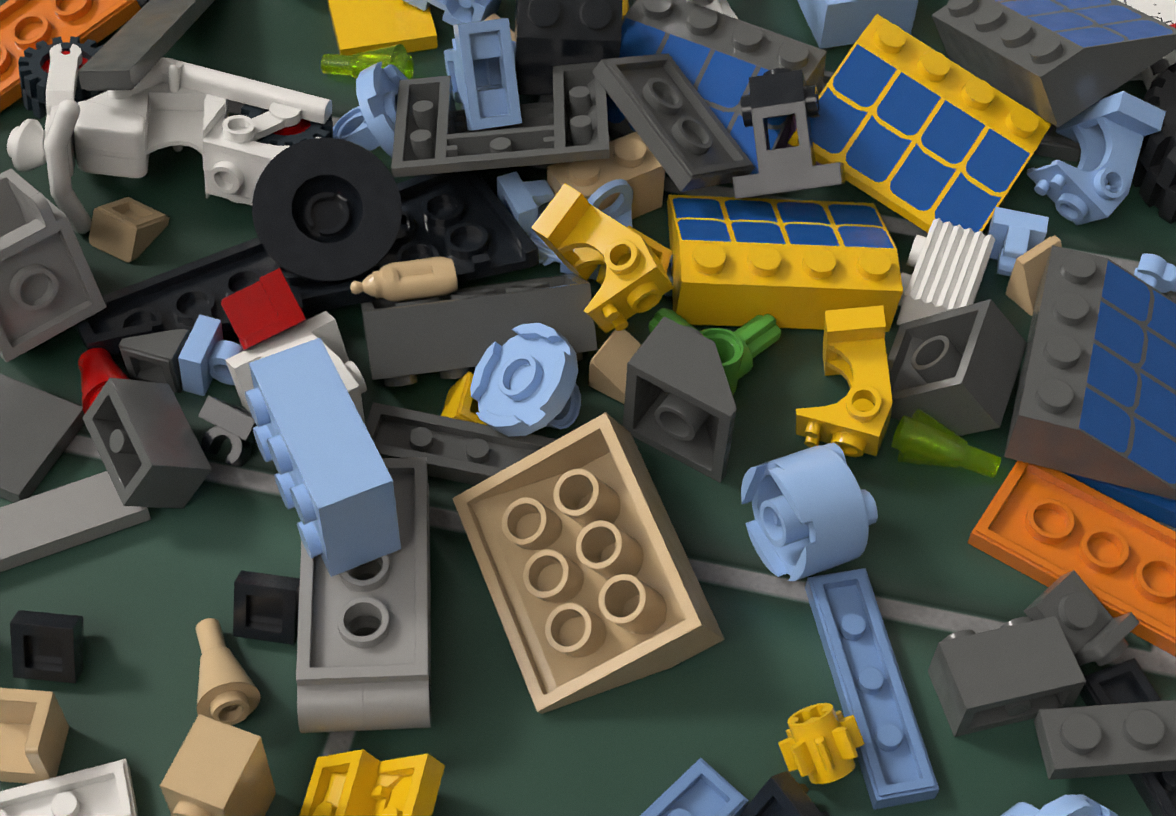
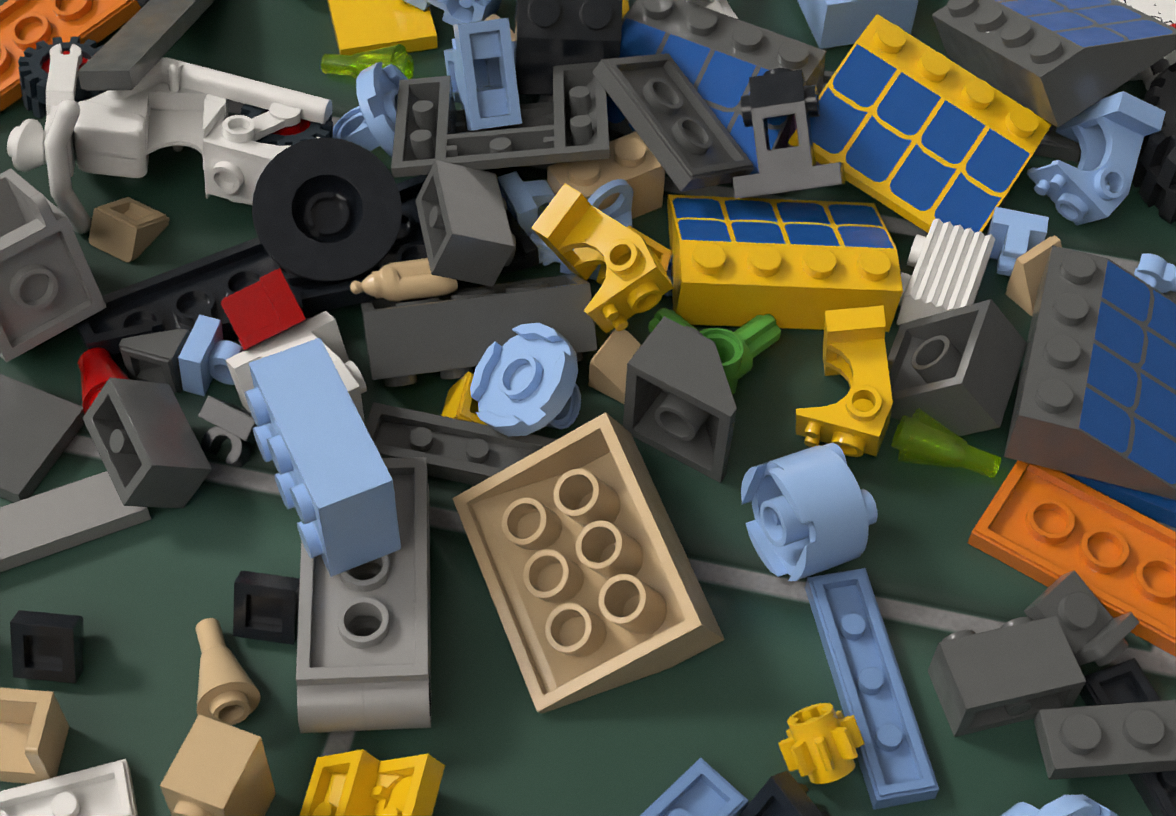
none -> dark grey brick [415,160,516,287]

